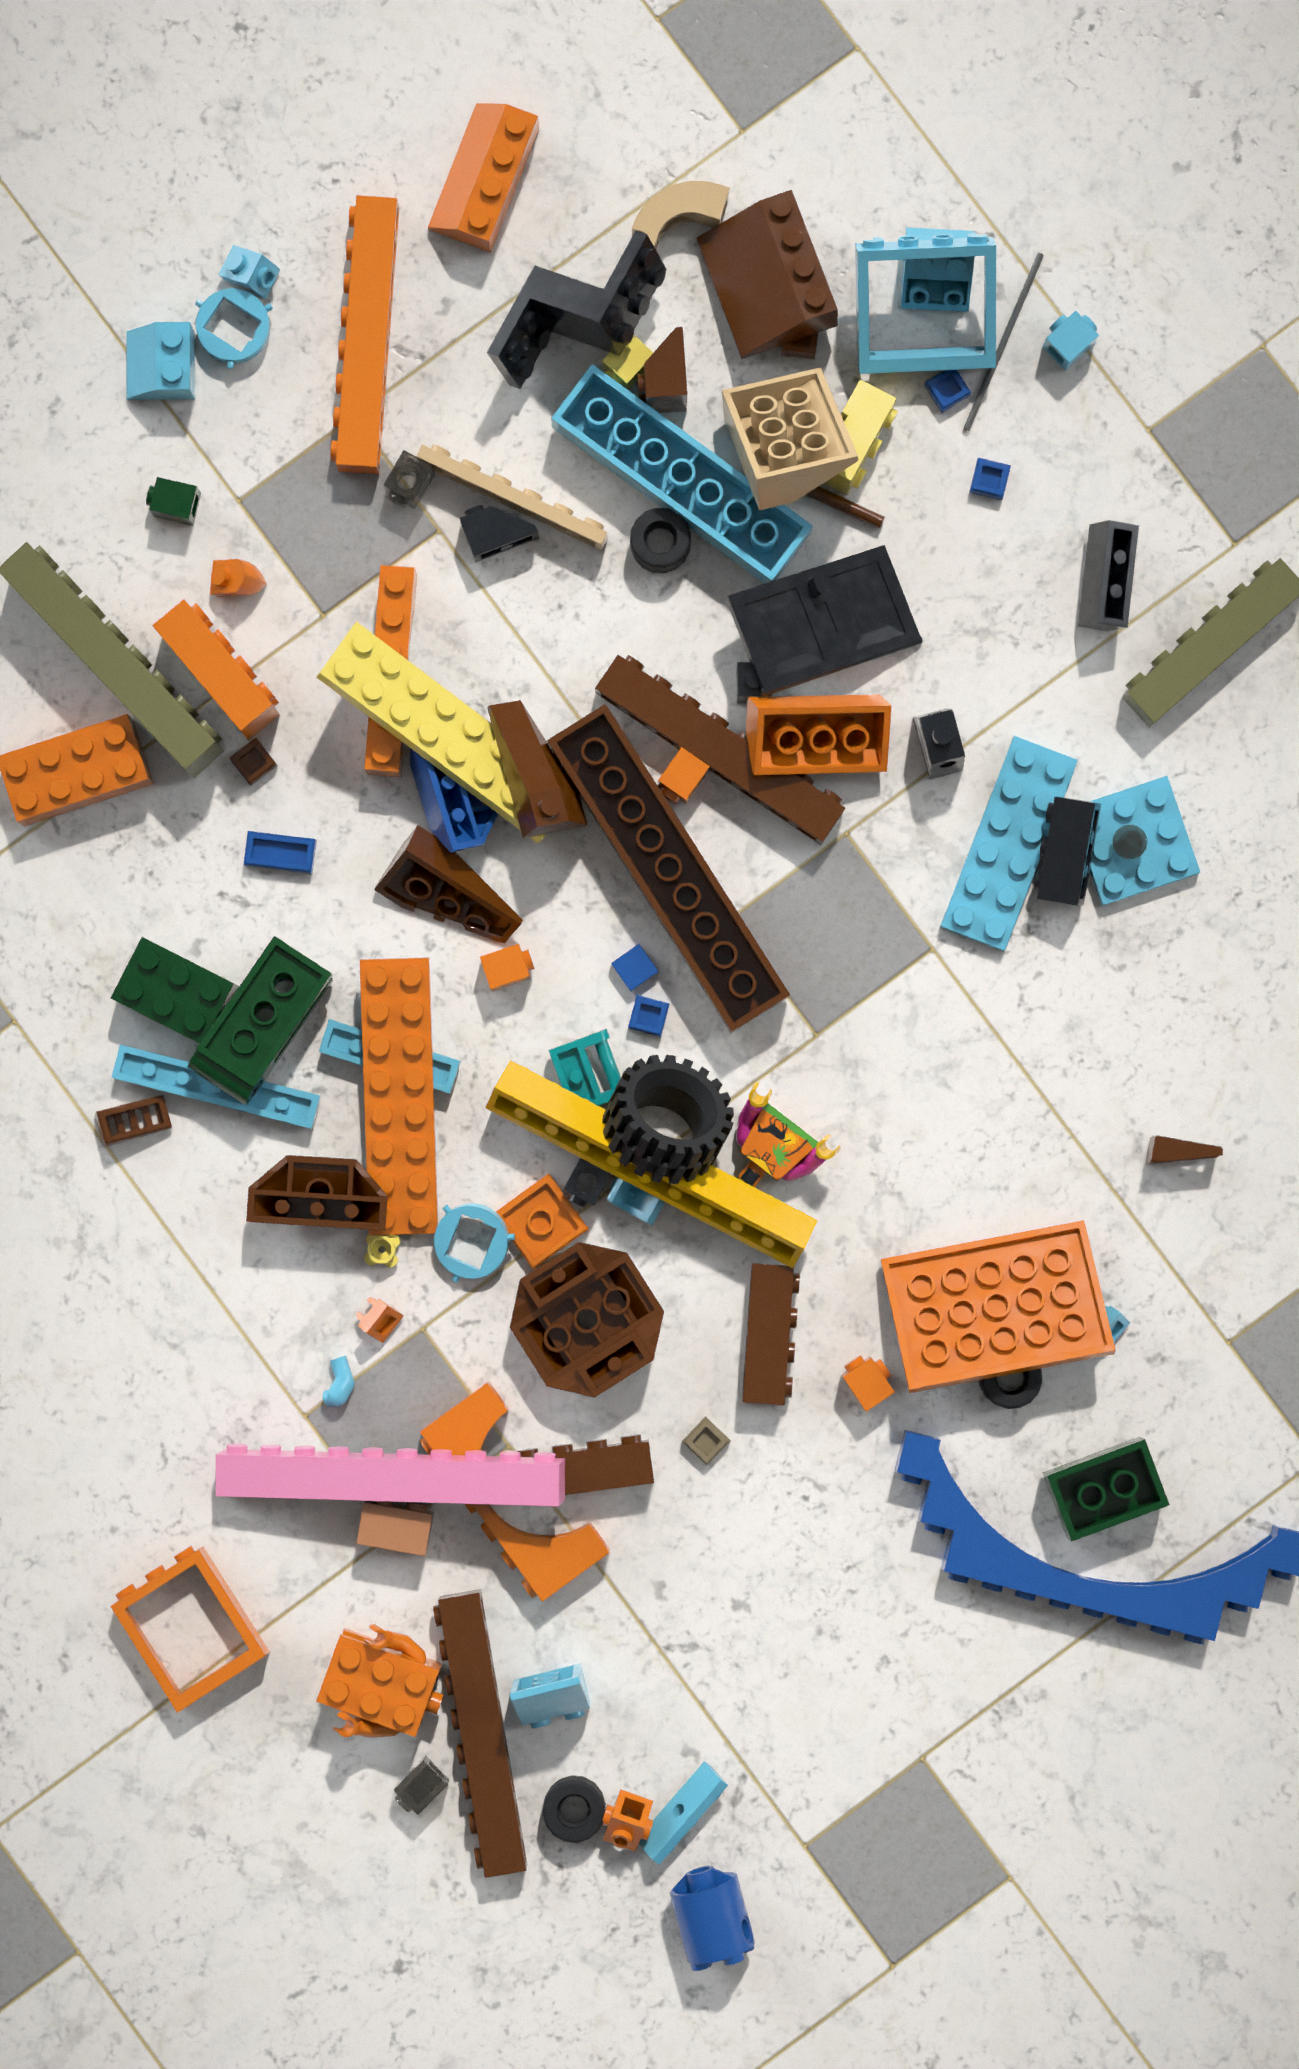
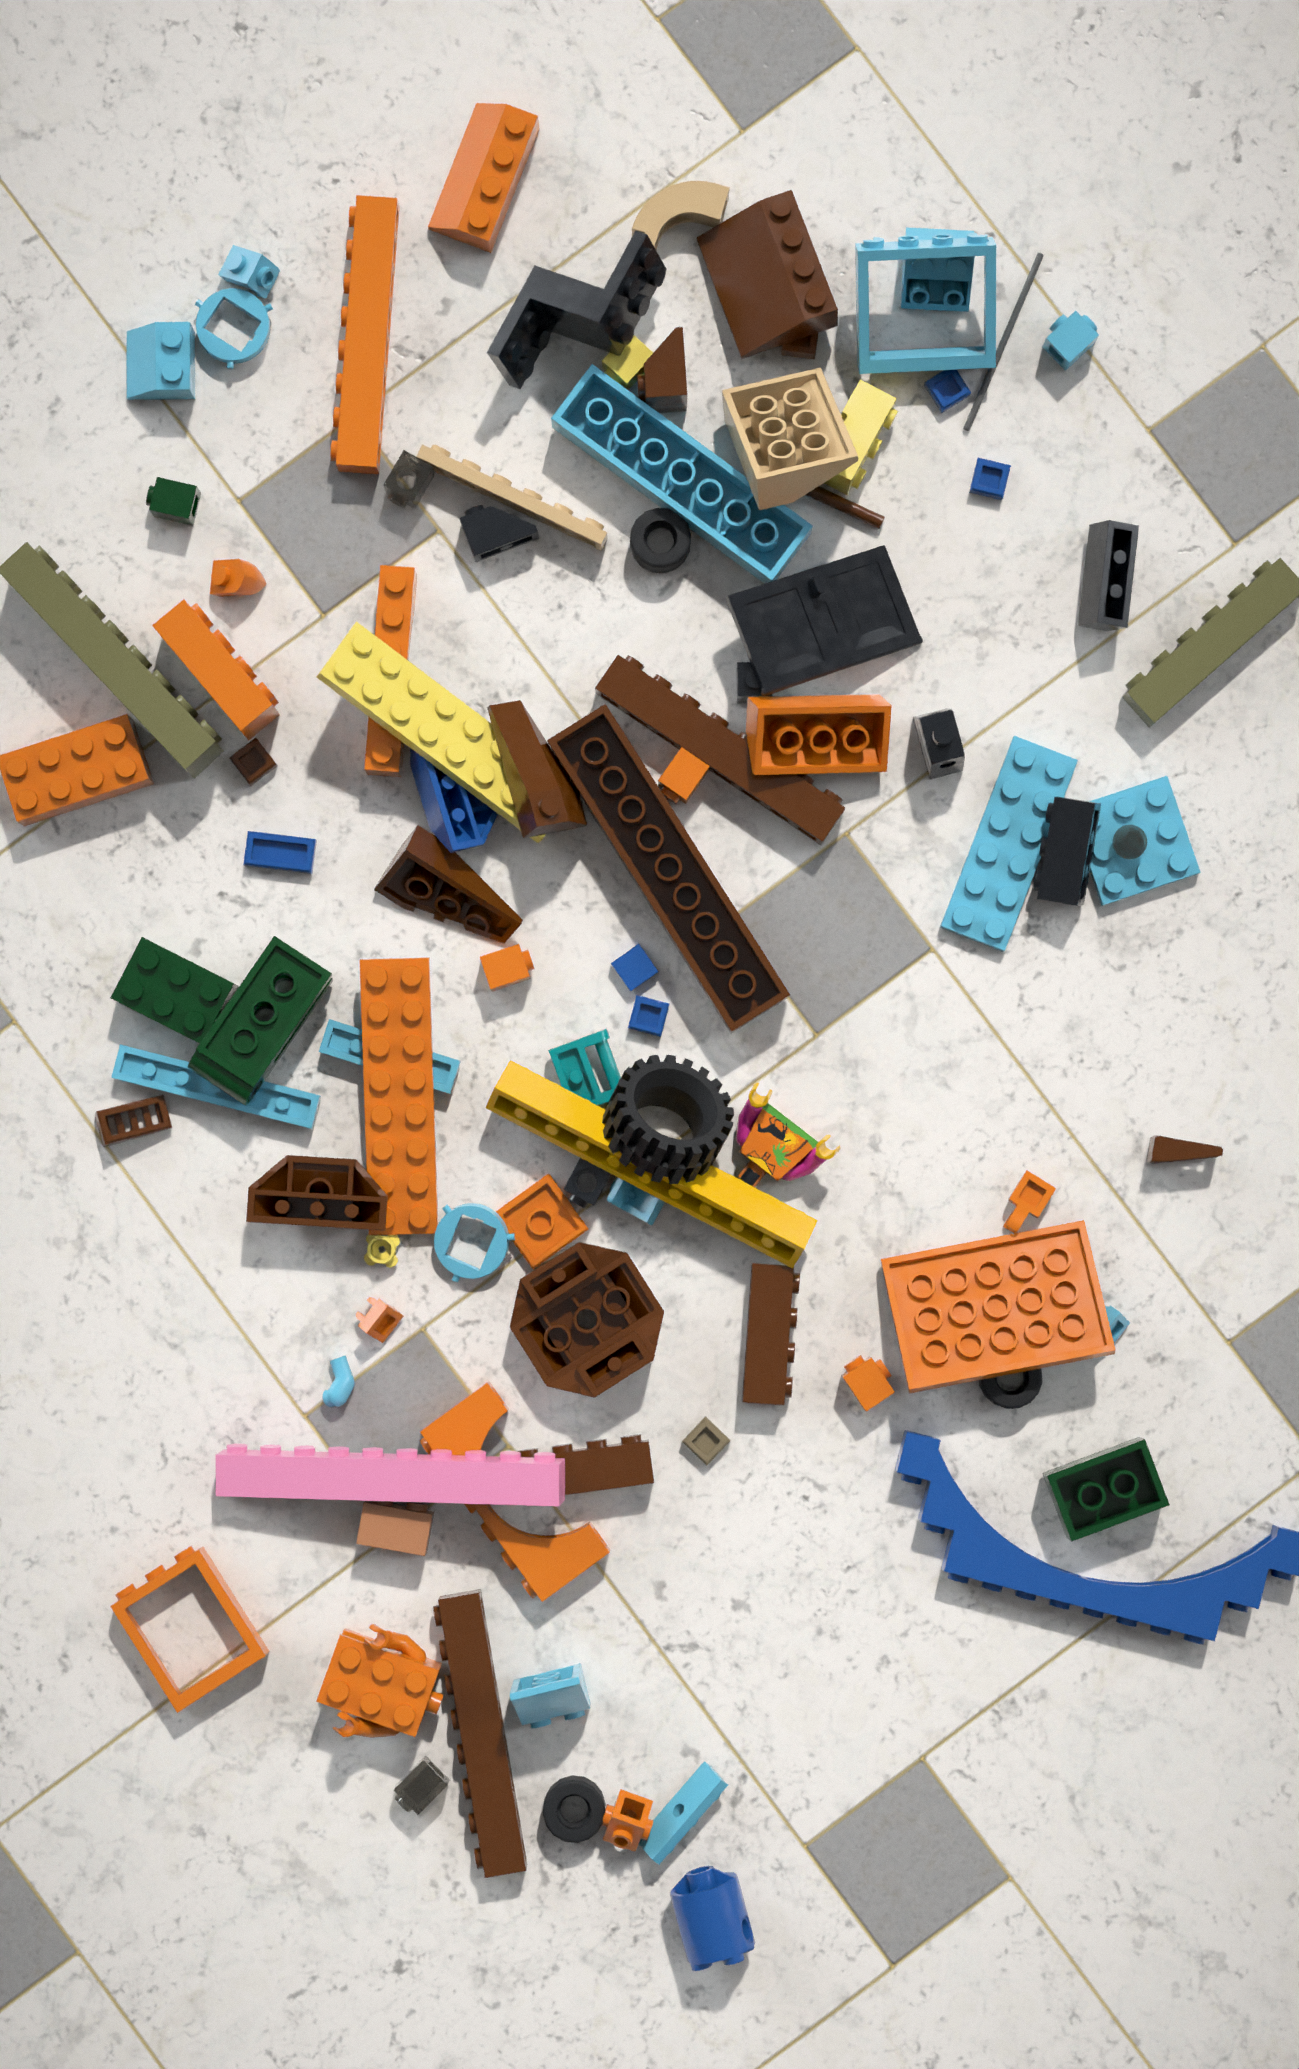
none -> orange plate [1003,1170,1056,1233]

